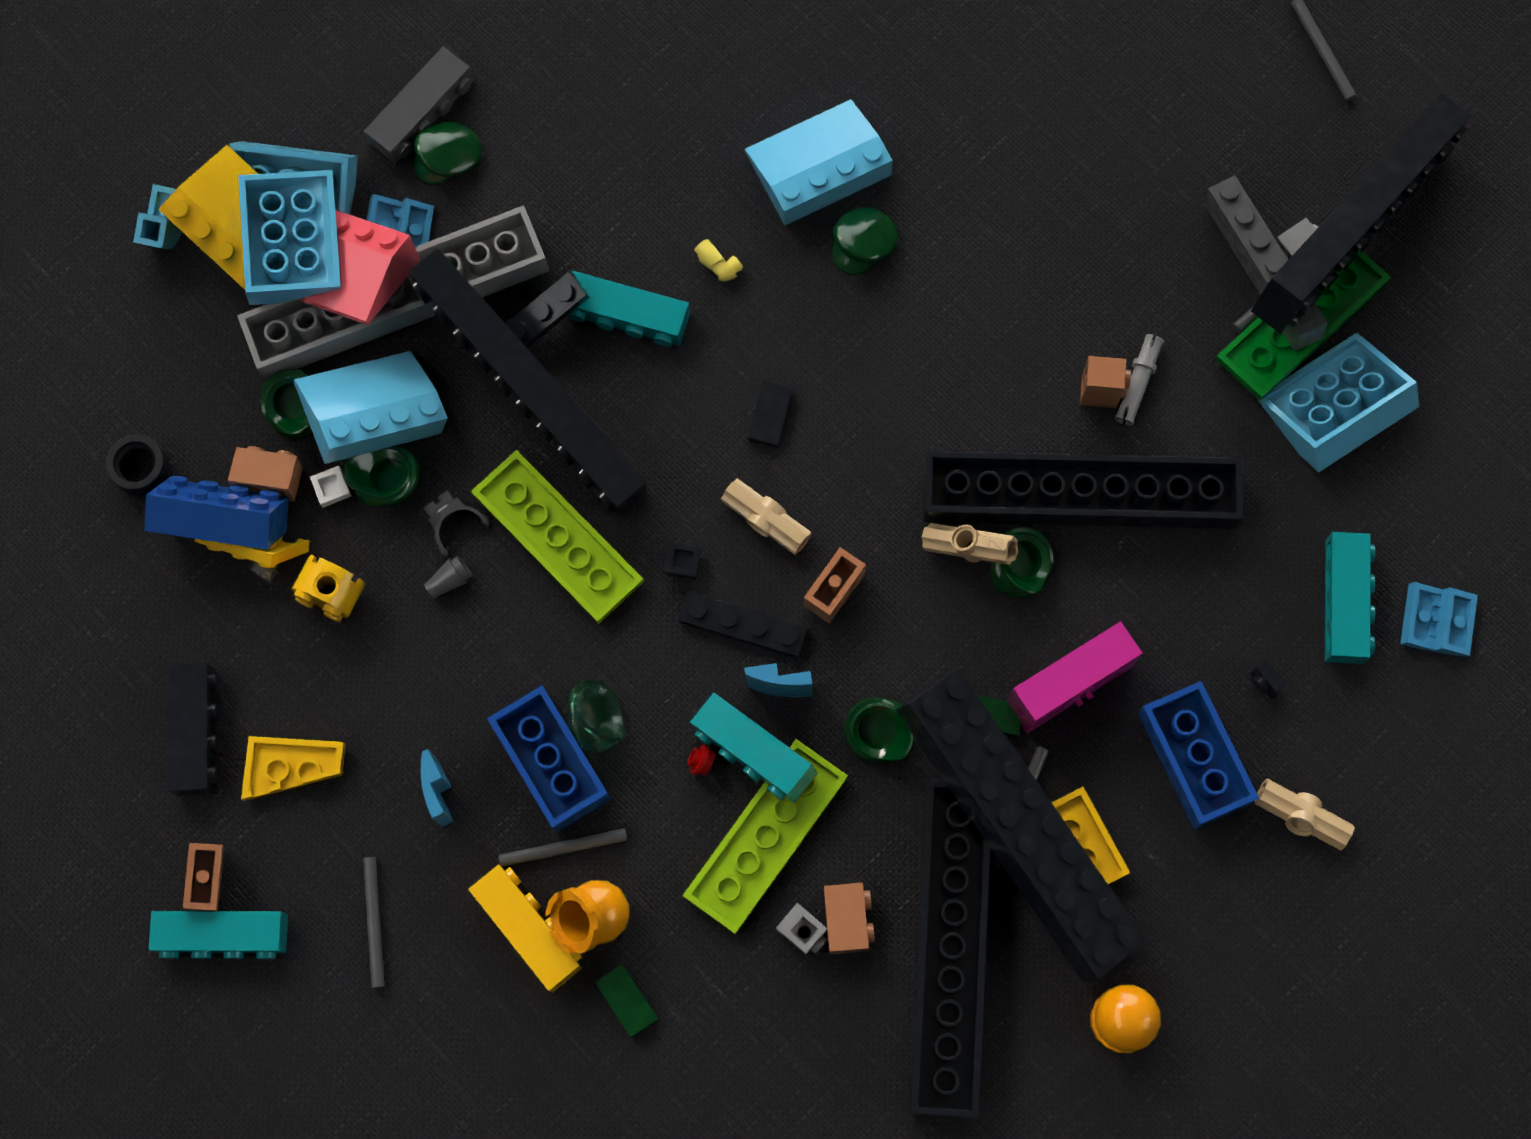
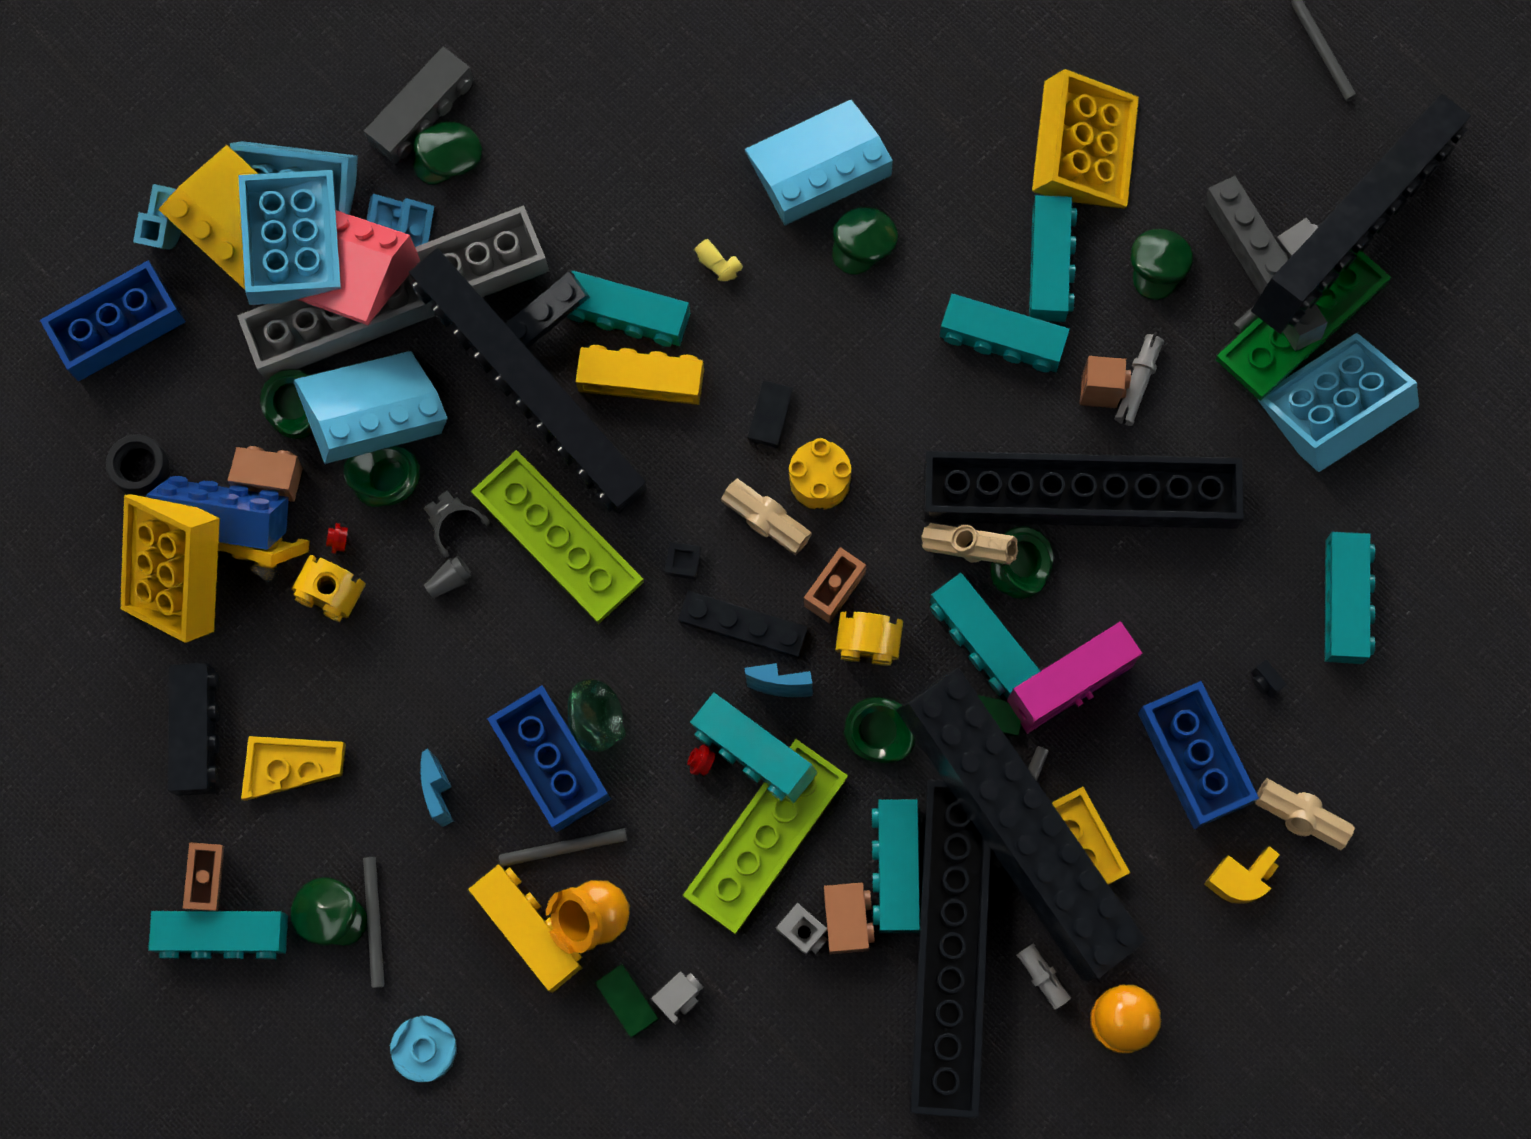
white plate [310,466,351,507] -> none
dark azure slope [1400,582,1478,657] -> none
none -> blue brick [40,260,186,382]
none -> yellow slope [120,494,220,643]
none -> dark green piece [291,877,367,946]
none -> red plate [326,523,348,554]
none -> medium azure tile [390,1016,457,1083]
none -> yellow brick [576,345,704,405]
none -> light grey brick [651,971,704,1025]
none -> yellow brick [789,438,852,509]
none -> yellow brick [835,612,903,666]
none -> teal brick [872,799,920,933]
none -> teal brick [929,573,1040,699]
none -> teal brick [939,293,1070,372]
none -> light grey pin [1016,943,1071,1010]
none -> teal brick [1029,195,1077,322]
none -> yellow slope [1032,69,1139,209]
none -> dark green piece [1131,229,1193,300]
none -> yellow brick [1204,846,1280,904]

